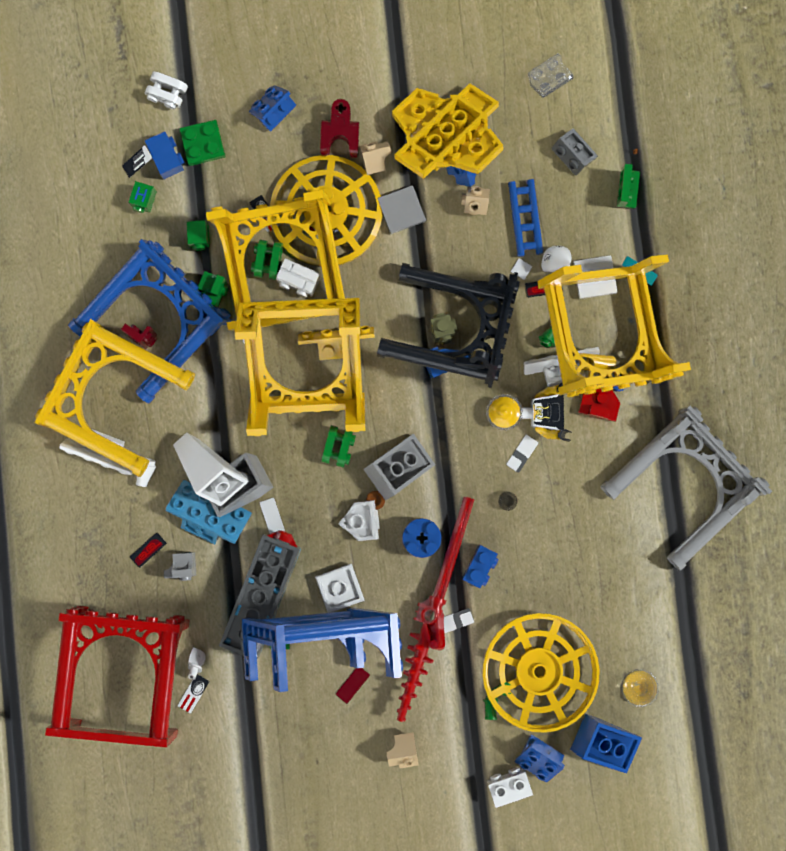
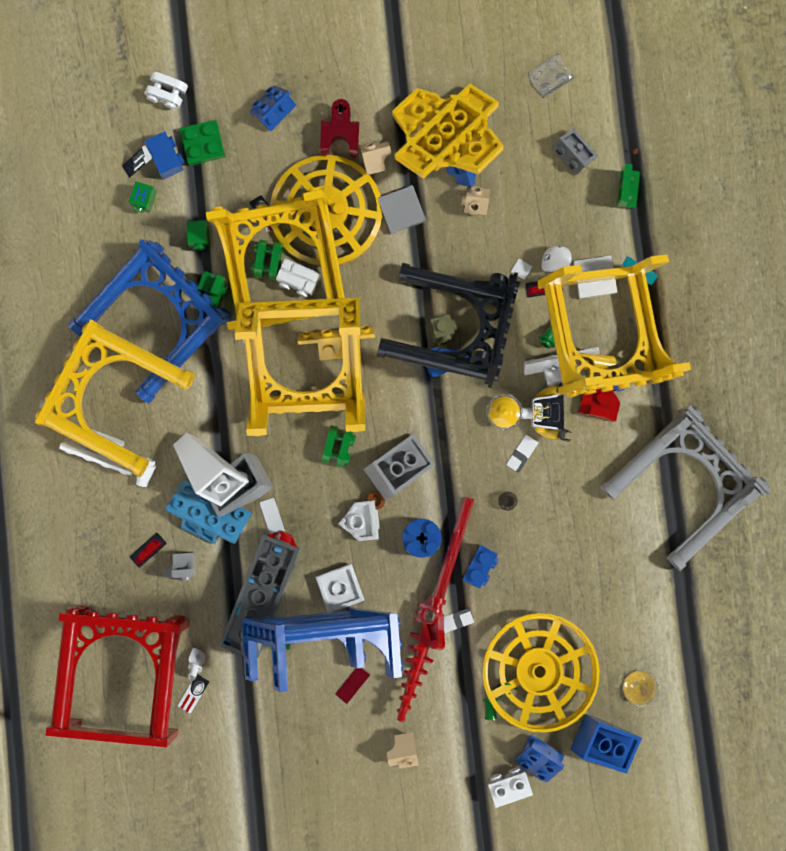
dark red bracket [121,323,157,350] -> none
blue bar [508,179,544,257] -> none

